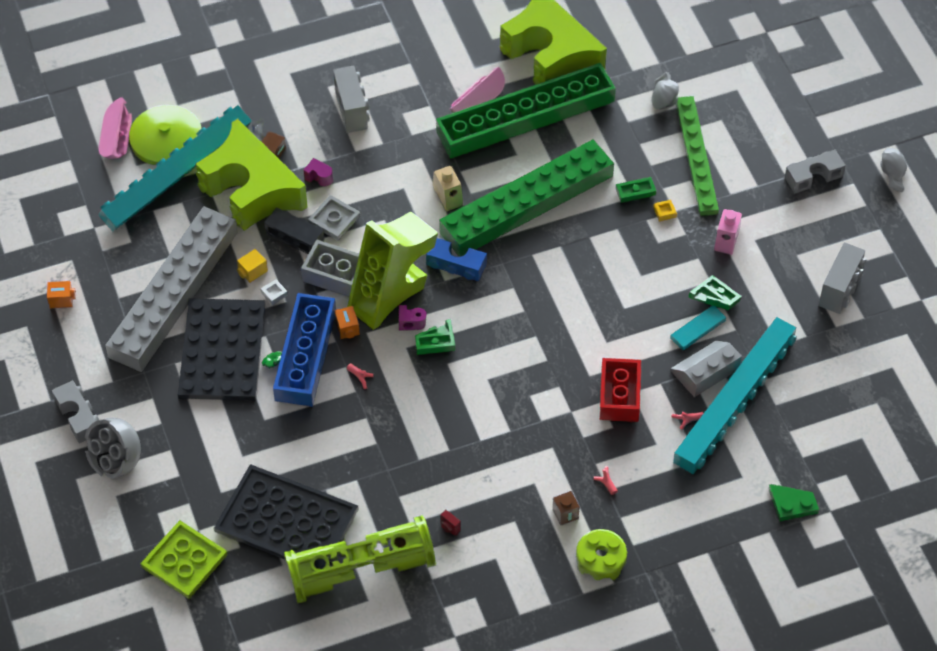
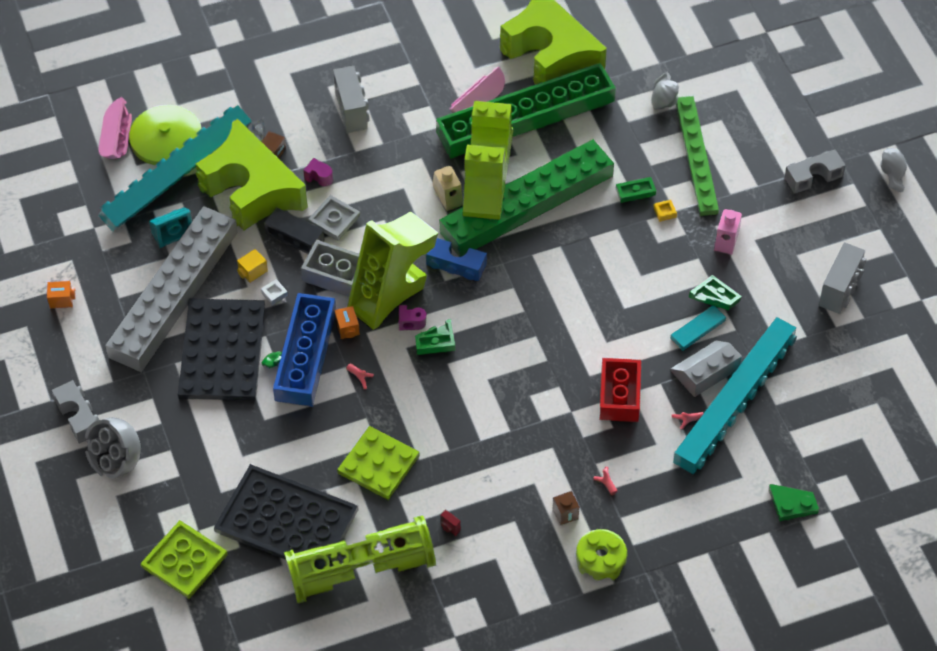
none -> teal slope [149,207,192,248]
none -> lime plate [337,426,420,500]
none -> lime piece [463,101,513,220]

